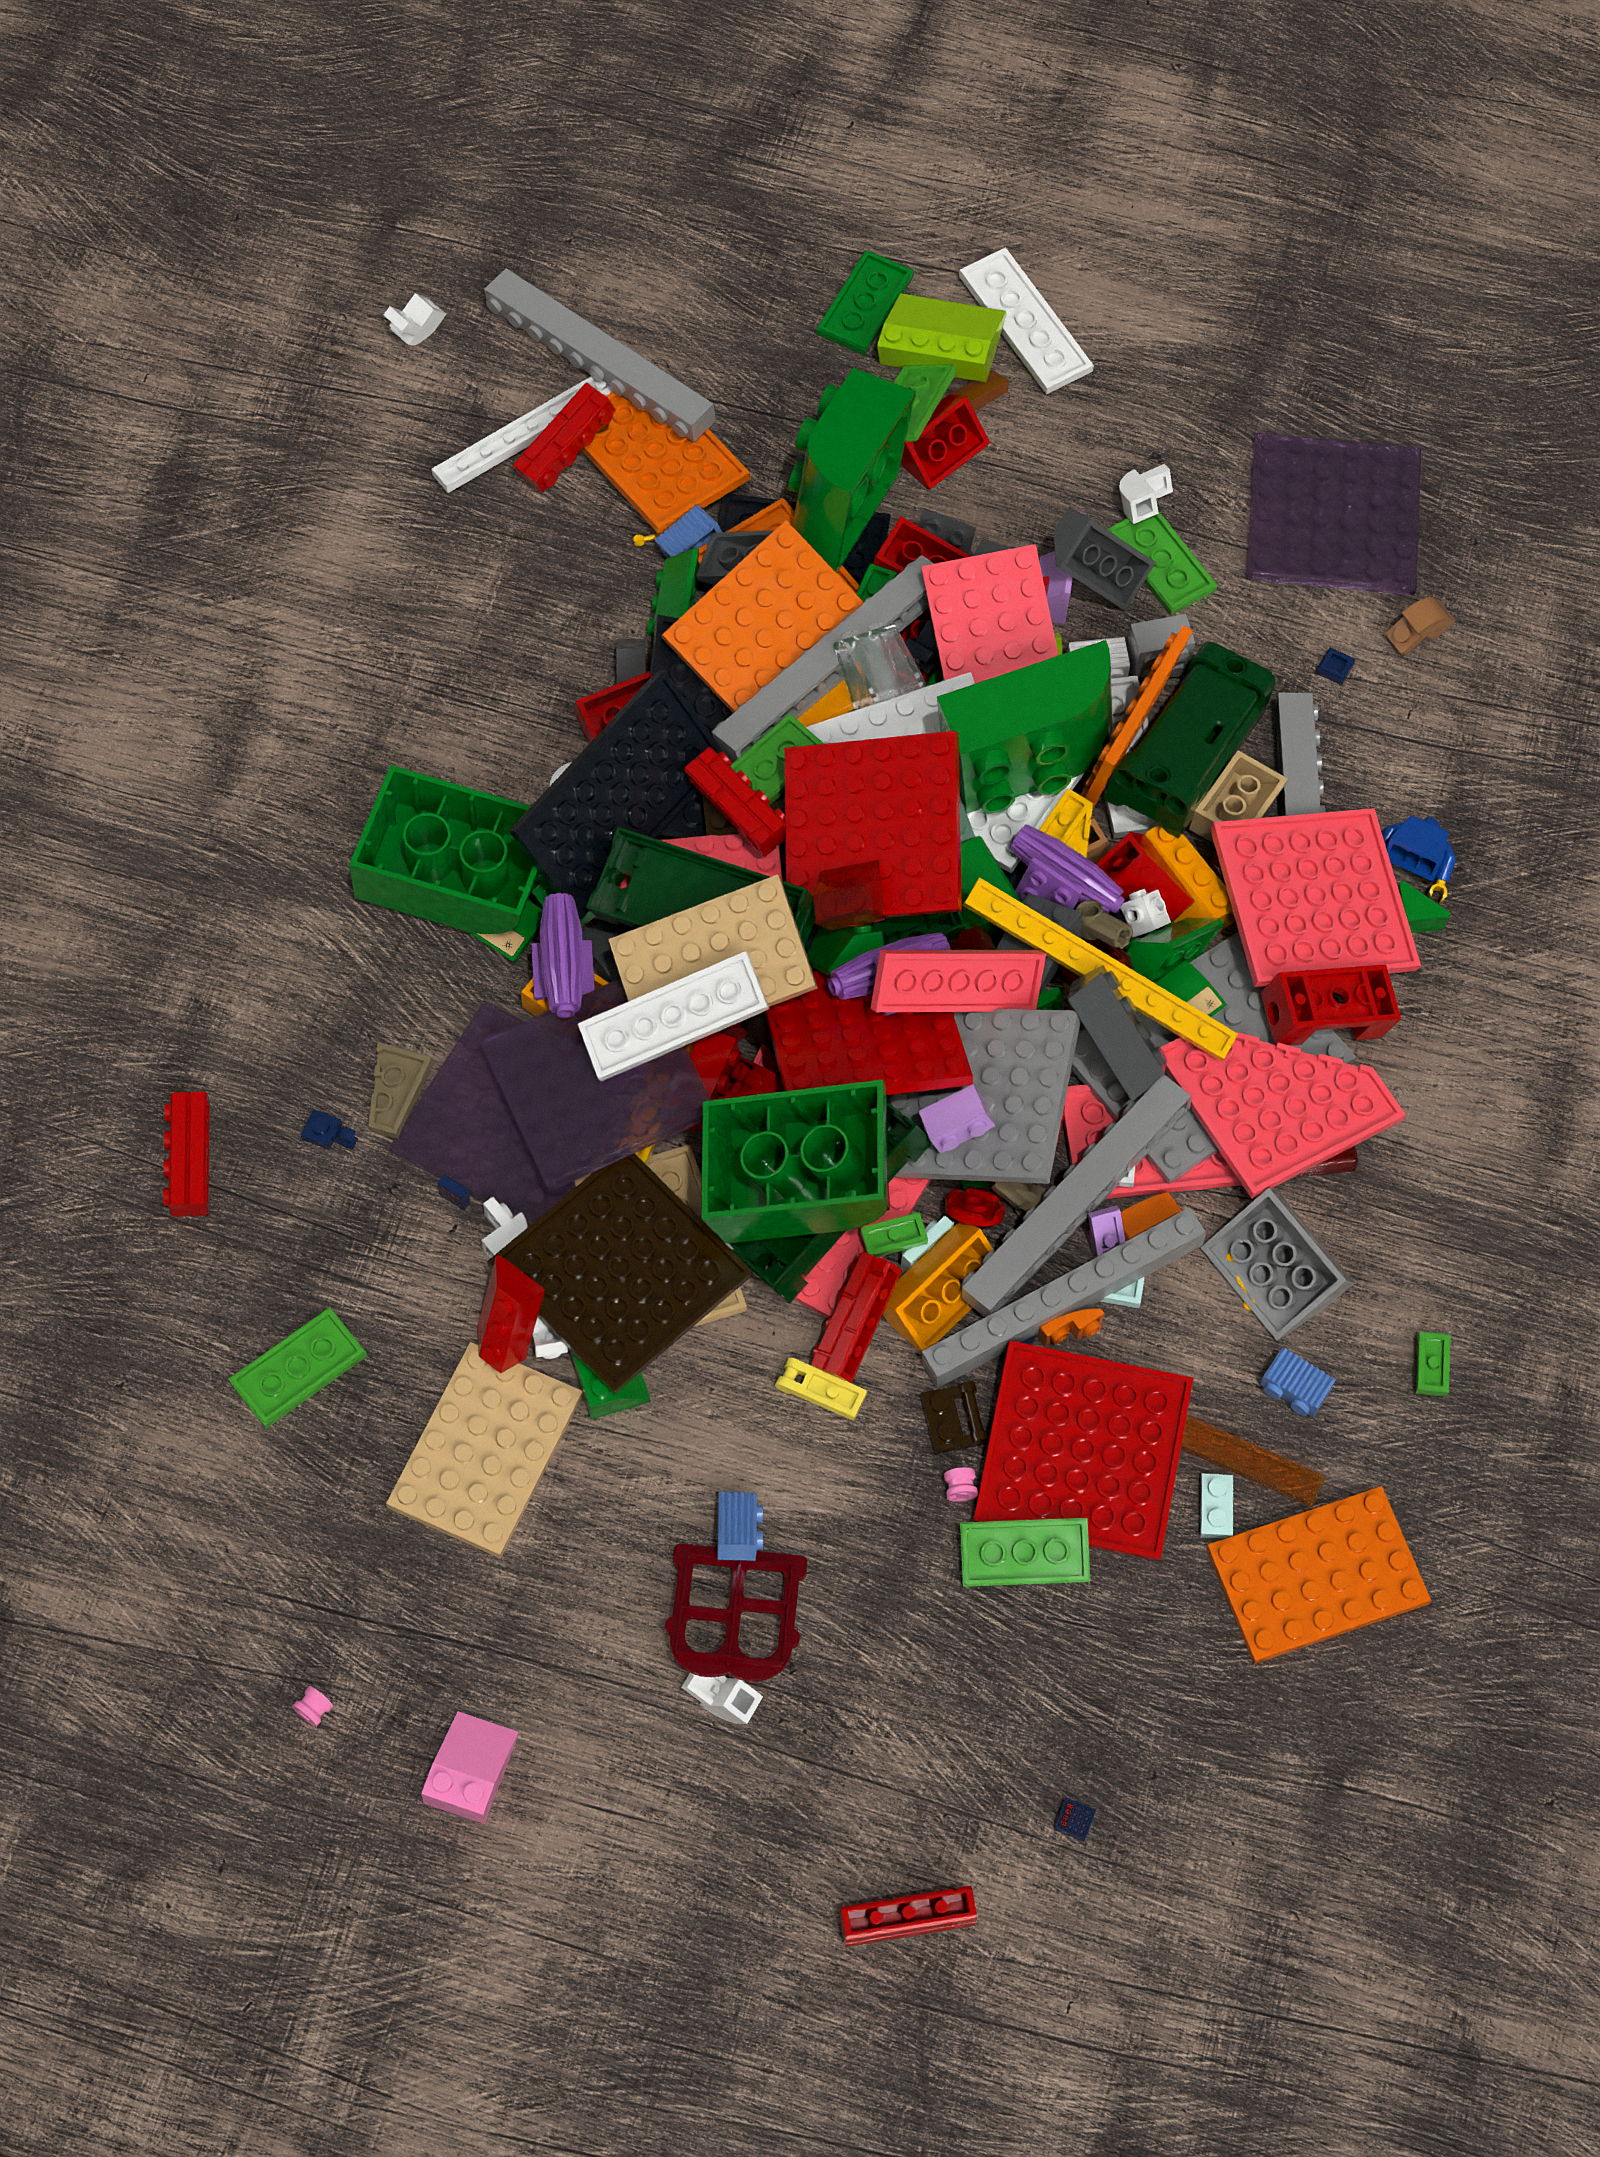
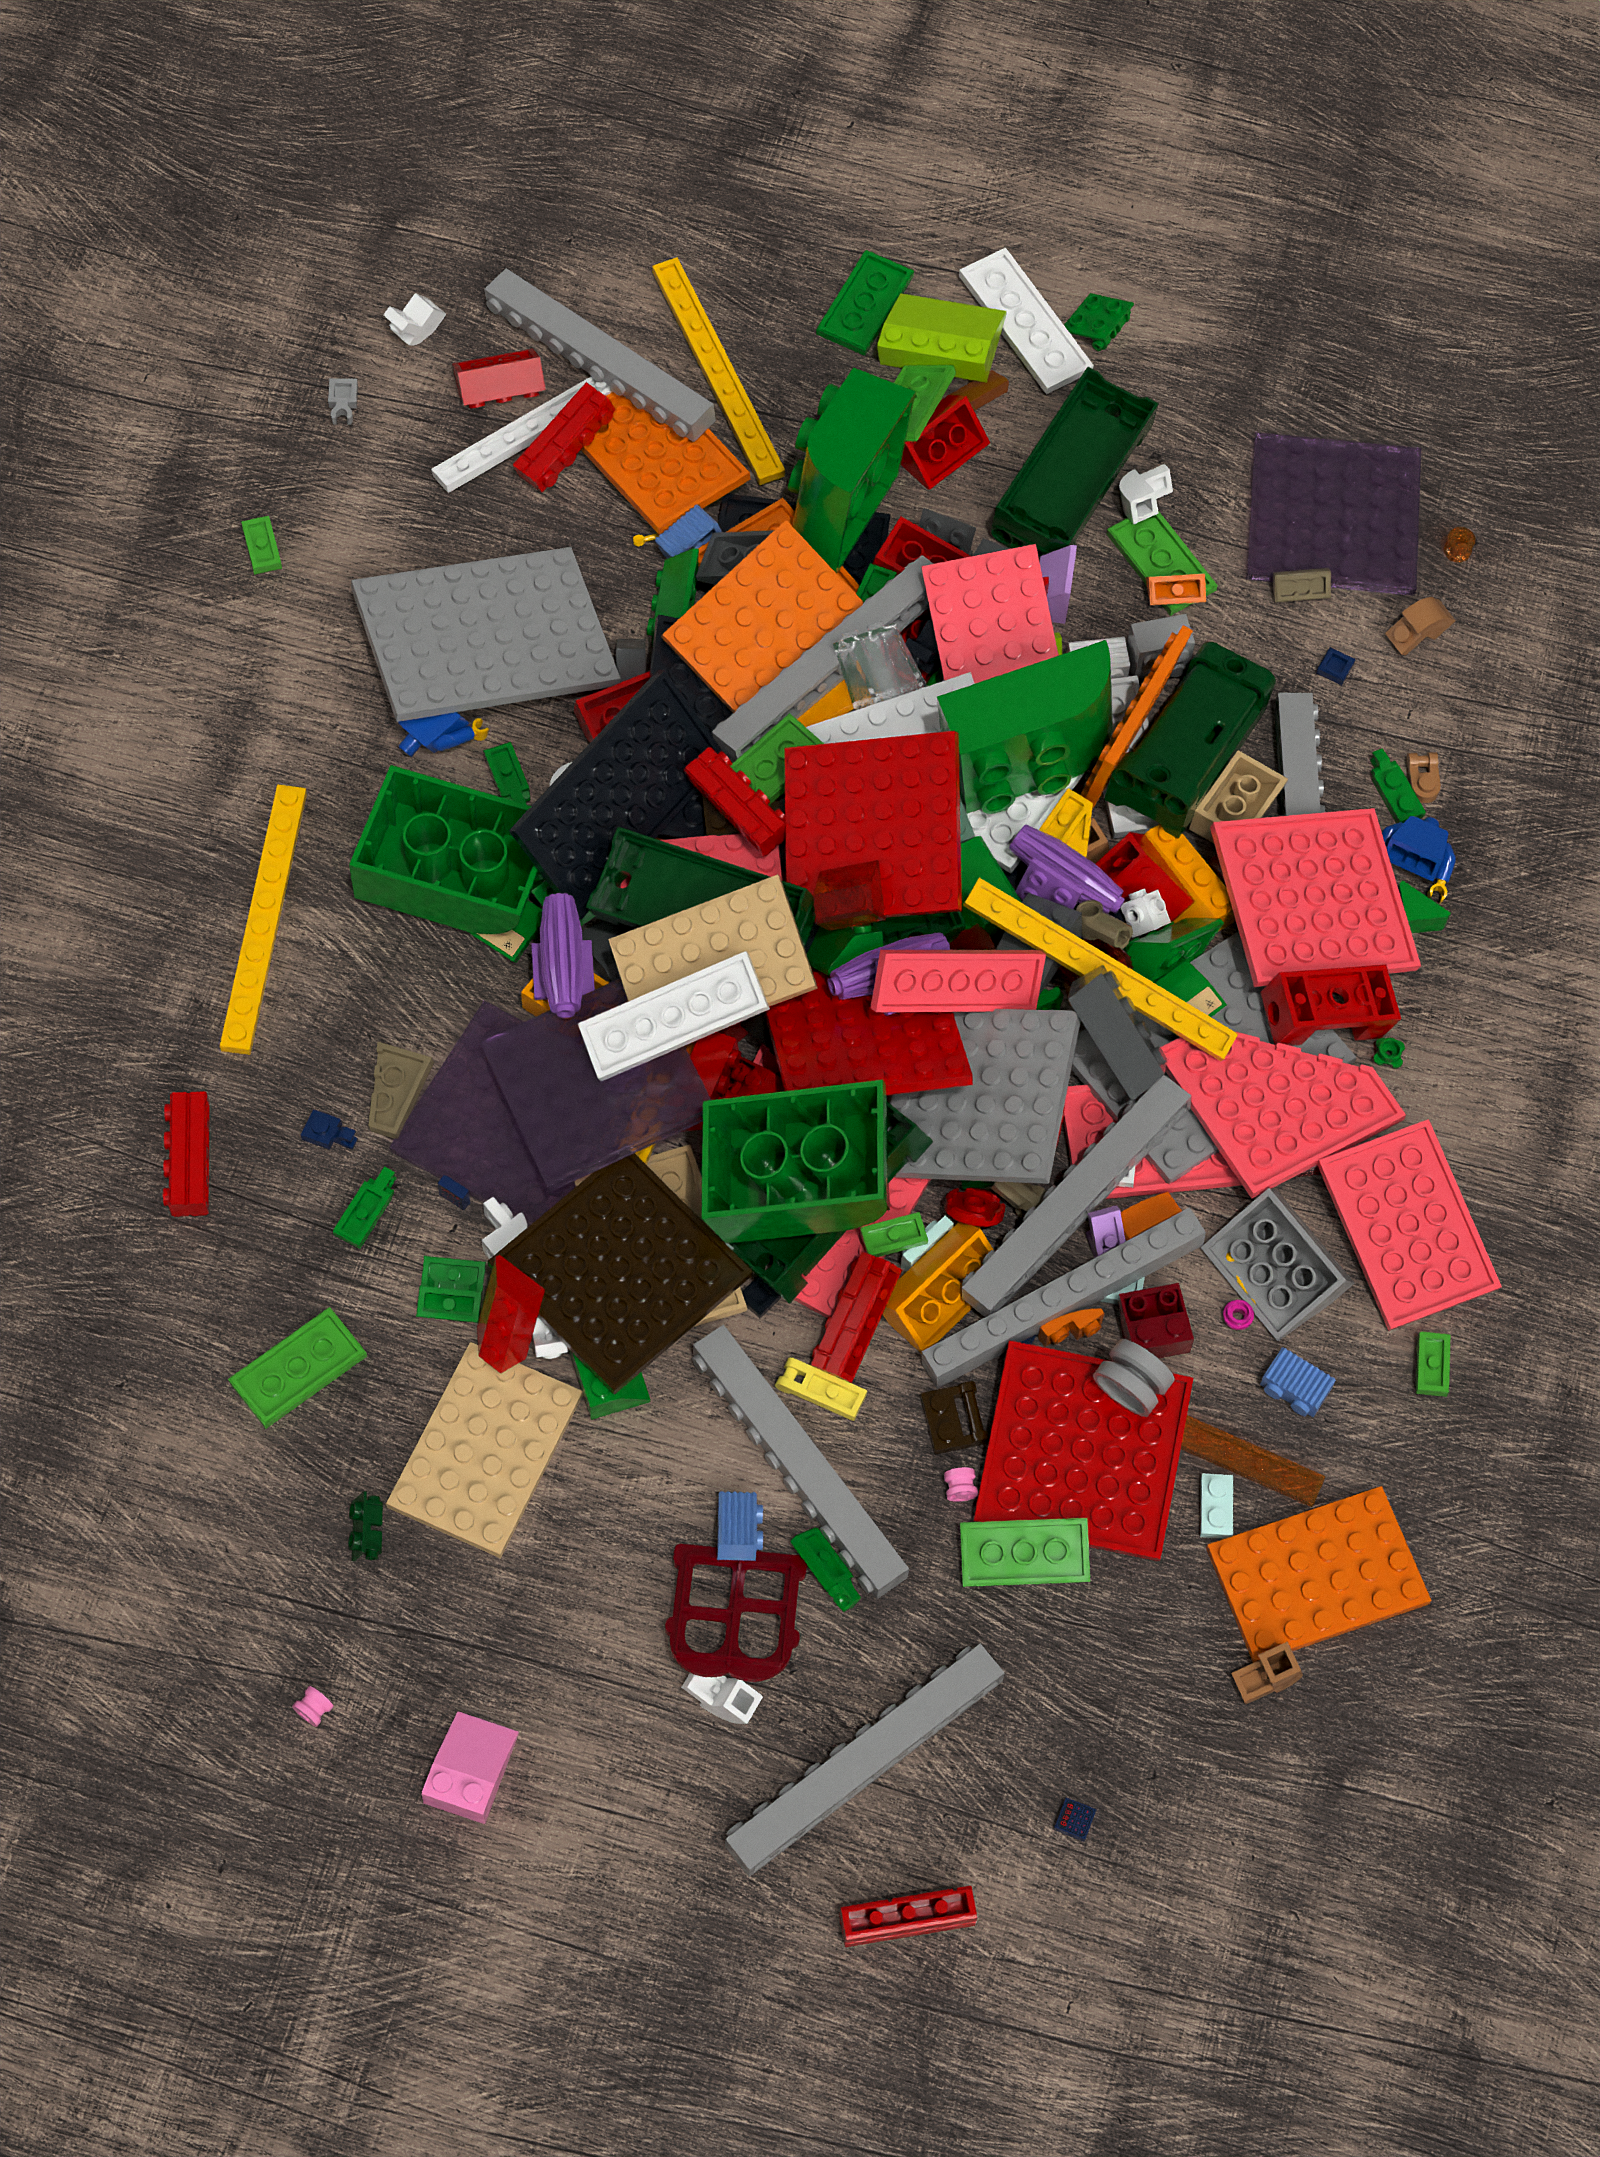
lavender brick [918,1084,995,1154] -> none
dark grey slope [1054,506,1156,611] -> none
none -> yellow plate [220,784,307,1055]
none -> bright green plate [241,516,282,575]
none -> light grey plate [328,378,358,425]
none -> green hinge [333,1166,396,1249]
none -> dark green hinge [348,1491,383,1561]
none -> light grey plate [351,547,621,722]
none -> blue torso [398,712,489,757]
none -> green slope [416,1256,487,1323]
none -> slope [452,348,546,408]
none -> green hinge [483,742,531,805]
none -> yellow plate [652,257,785,486]
none -> light grey brick [692,1324,909,1599]
none -> light grey brick [725,1643,1005,1877]
none -> black tile [742,1276,781,1319]
none -> green hinge [790,1527,861,1612]
none -> dark green piece [991,367,1159,562]
none -> green hinge [1064,293,1134,351]
none -> light grey wheel [1093,1339,1175,1417]
none -> dark red slope [1118,1283,1194,1359]
none -> orange slope [1146,574,1206,605]
none -> dark pink plate [1223,1300,1254,1330]
none -> medium nougat brick [1231,1641,1303,1704]
none -> dark tan plate [1273,568,1331,603]
none -> coral plate [1317,1119,1502,1331]
none -> green hinge [1370,748,1426,823]
none -> green plate [1373,1038,1405,1068]
none -> medium nougat plate [1406,752,1441,803]
none -> clear orange wheel [1444,527,1476,563]

